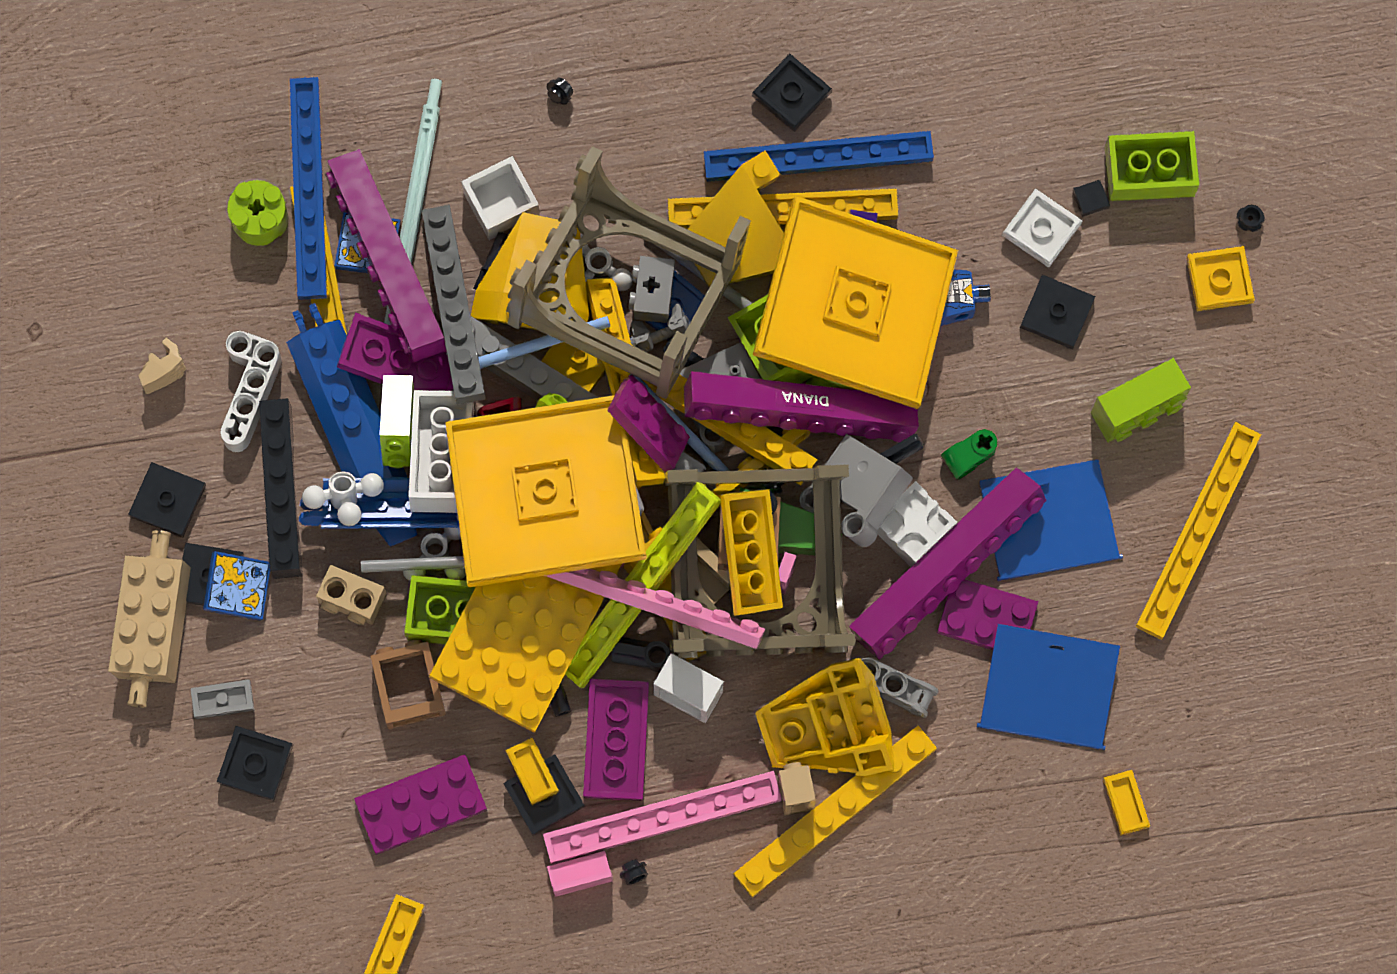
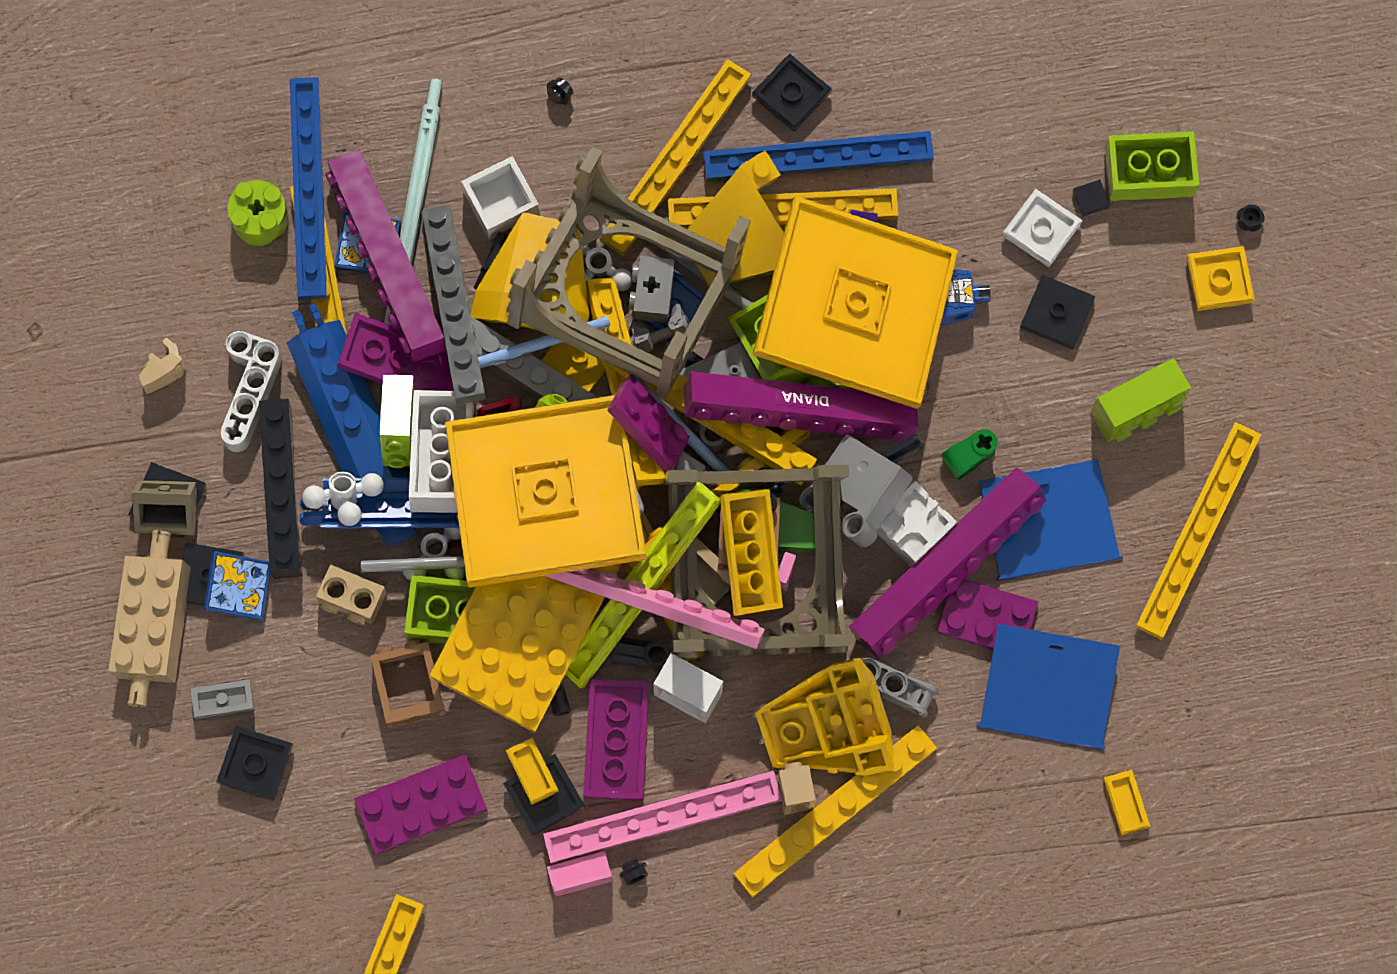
none -> dark tan tile [132,480,197,535]
none -> yellow plate [600,59,751,256]

